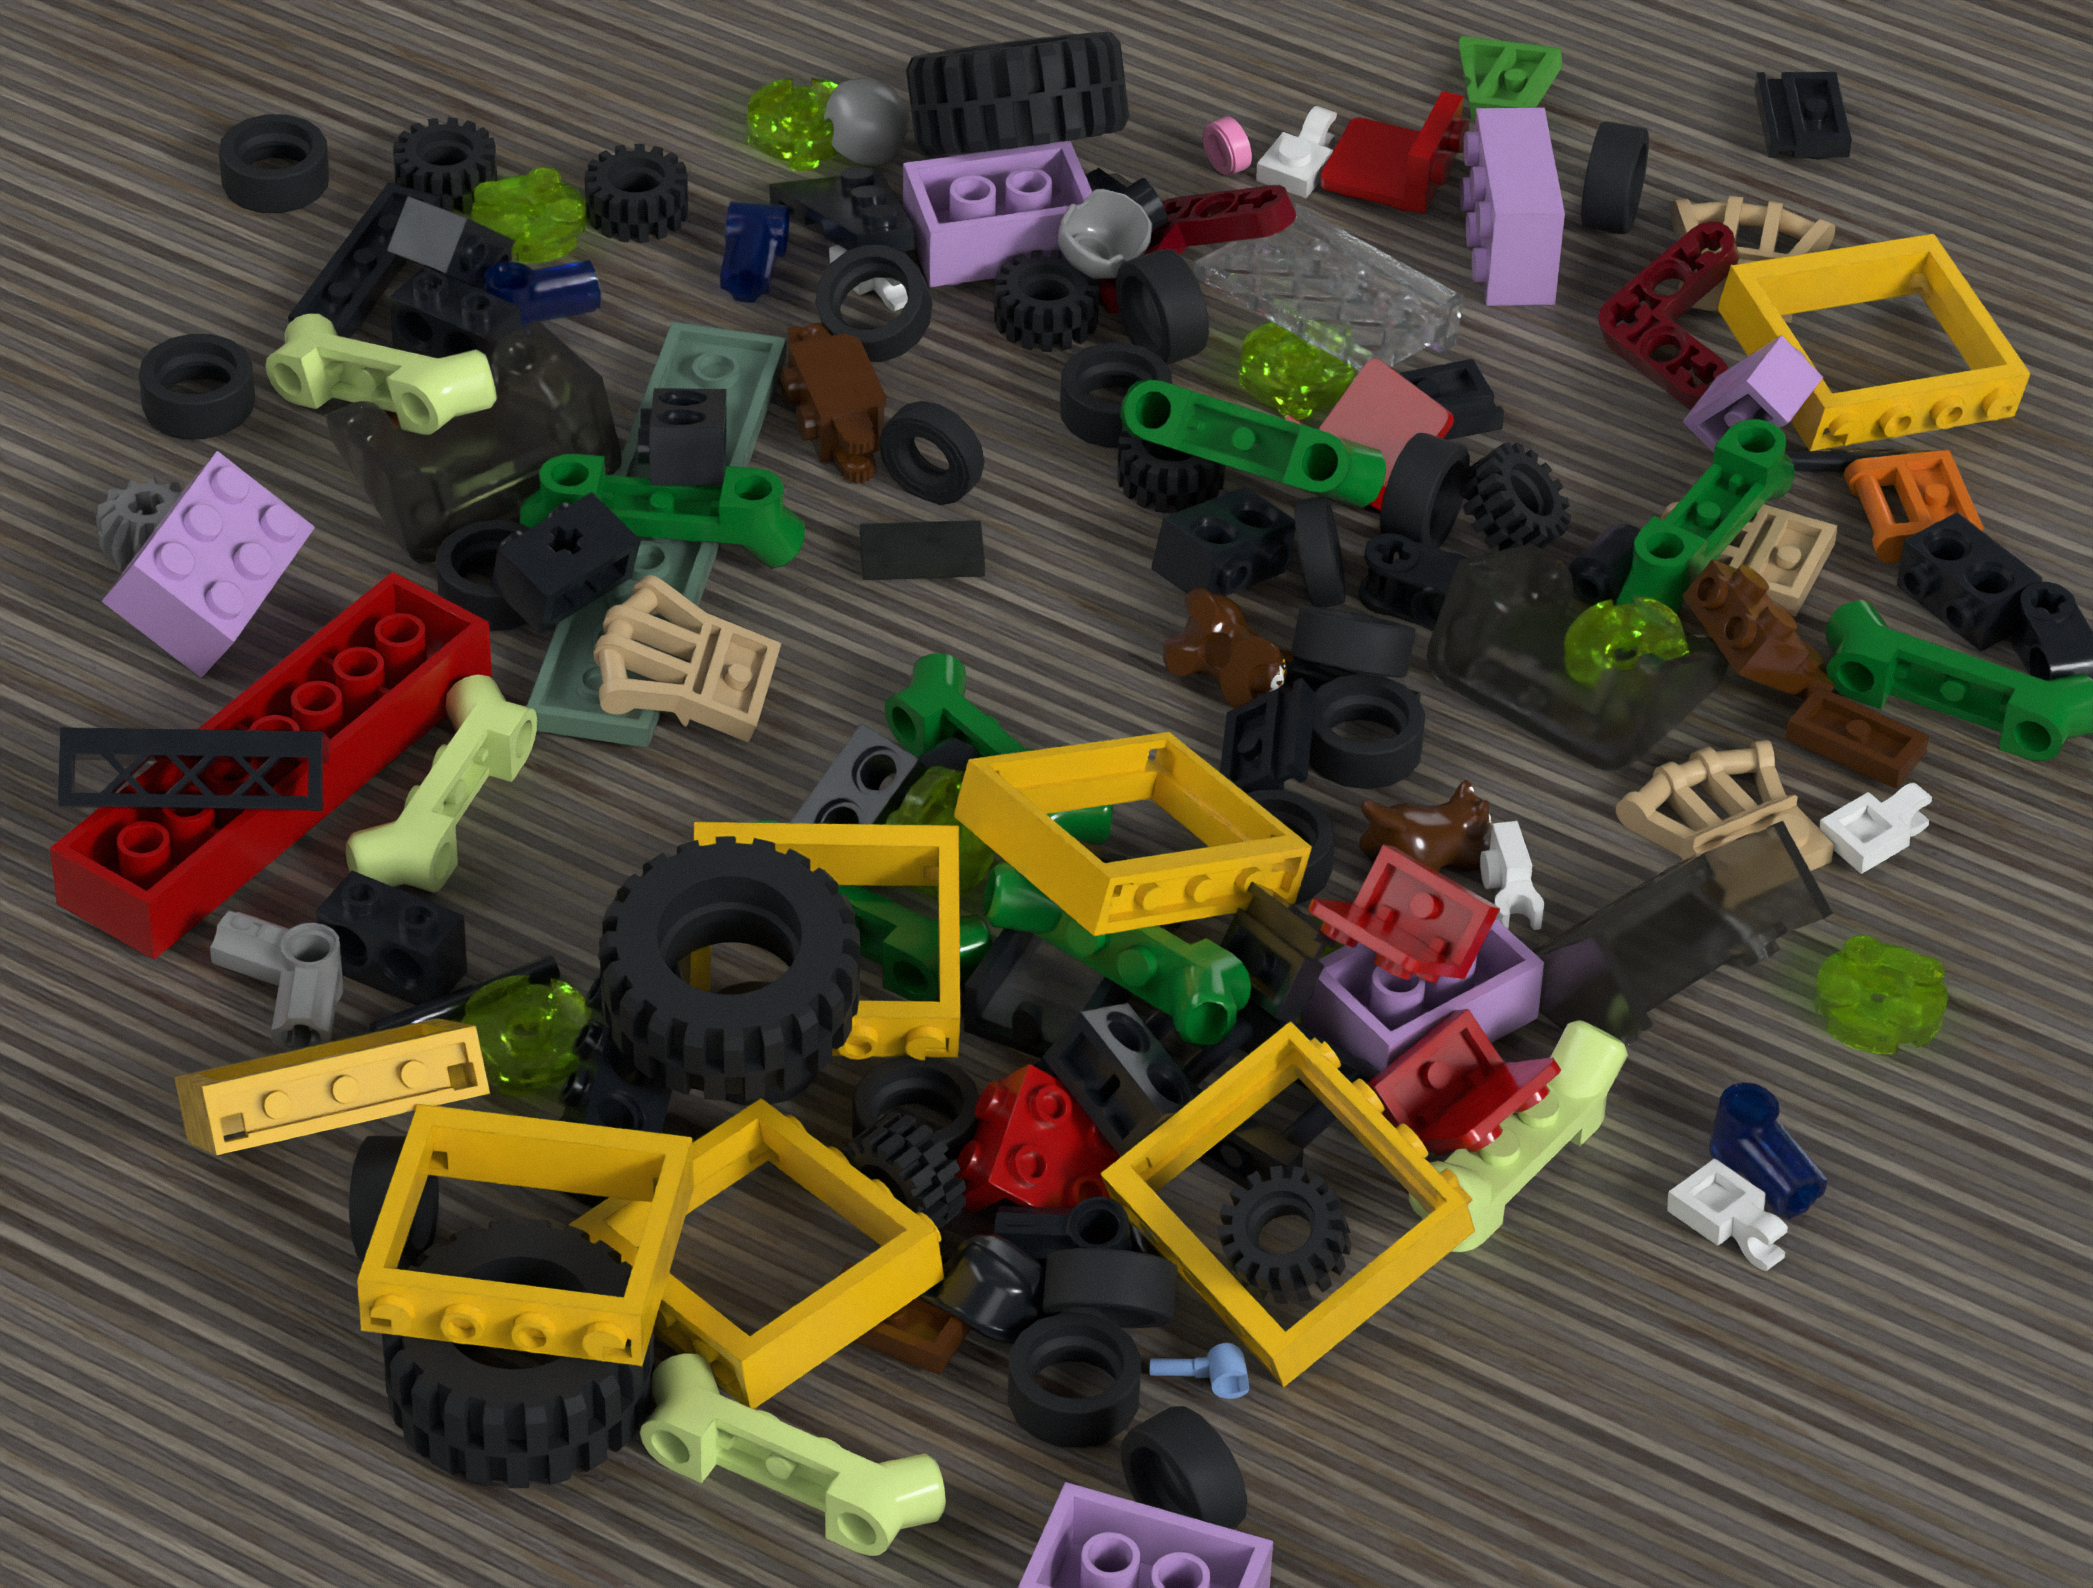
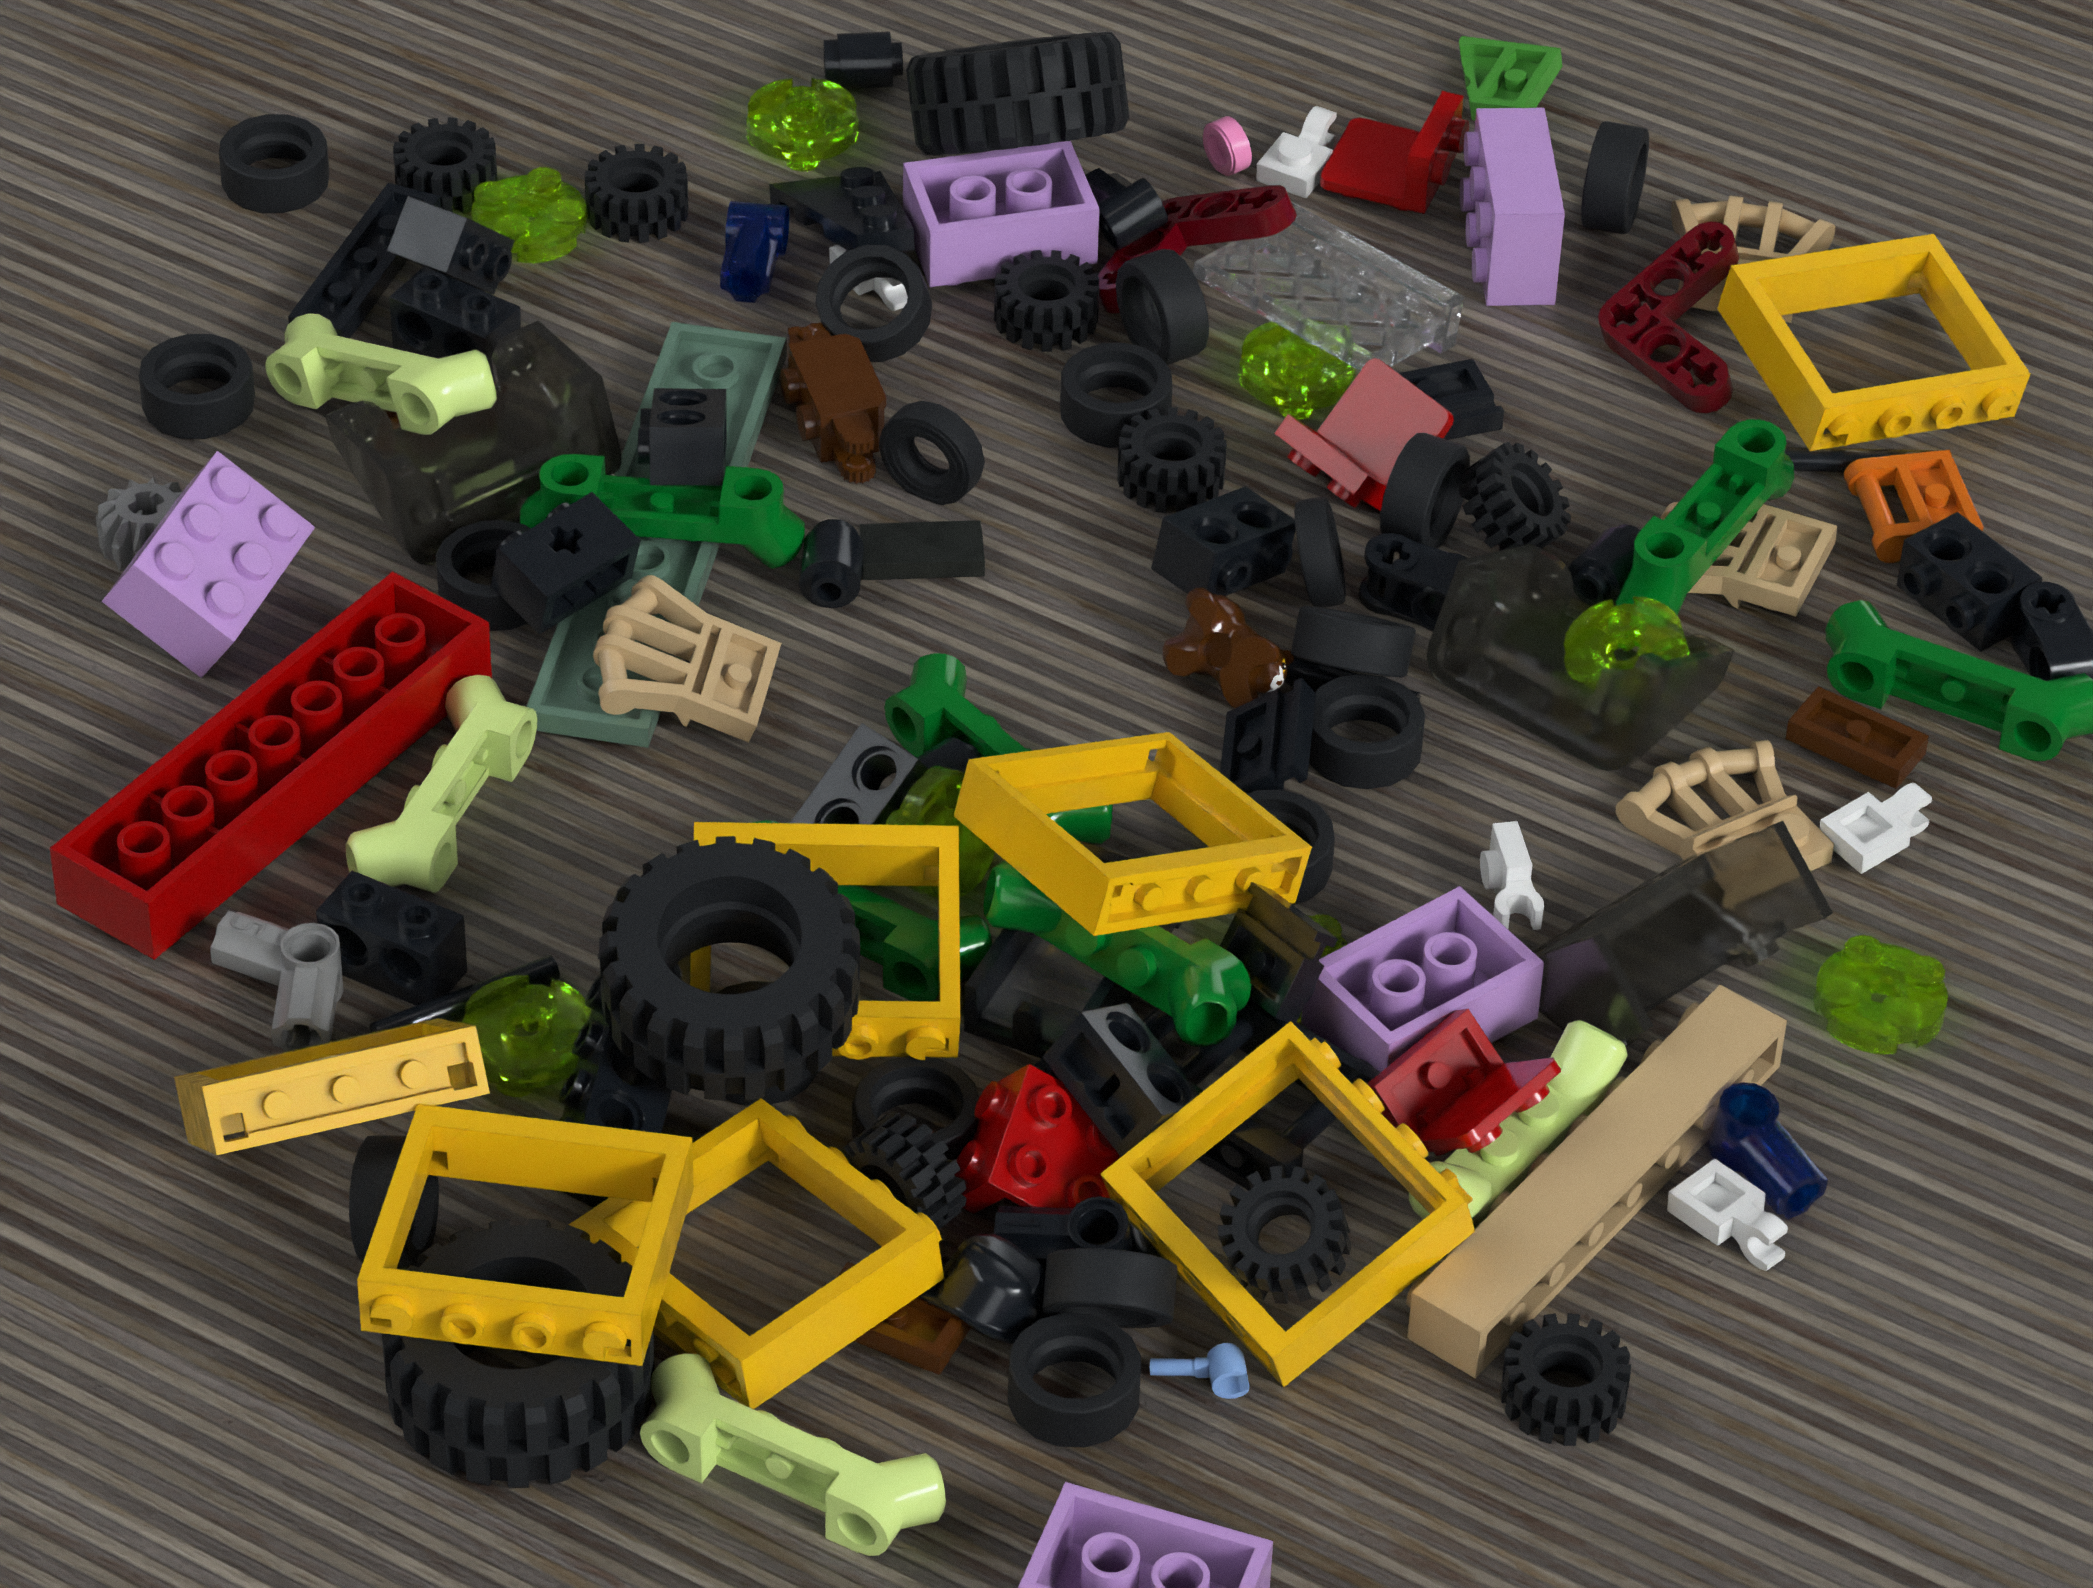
black fence [58,727,329,811] -> none
clear blue piece [483,260,601,338] -> none
light grey hair [824,78,910,167] -> none
light grey hair [1057,189,1152,279] -> none
green plate [1120,379,1387,508] -> none
black tyre [1121,1406,1247,1529] -> none
red bracket [1307,845,1501,983] -> none
reddish brown animal [1359,780,1492,872] -> none
reddish brown plate [1682,559,1835,700] -> none
lavender brick [1683,335,1823,453] -> none
black plate [1754,72,1852,160] -> none
none -> black brick [799,519,864,608]
none -> black brick [823,31,903,89]
none -> tan brick [1406,985,1787,1378]
none -> black tyre [1500,1313,1632,1446]

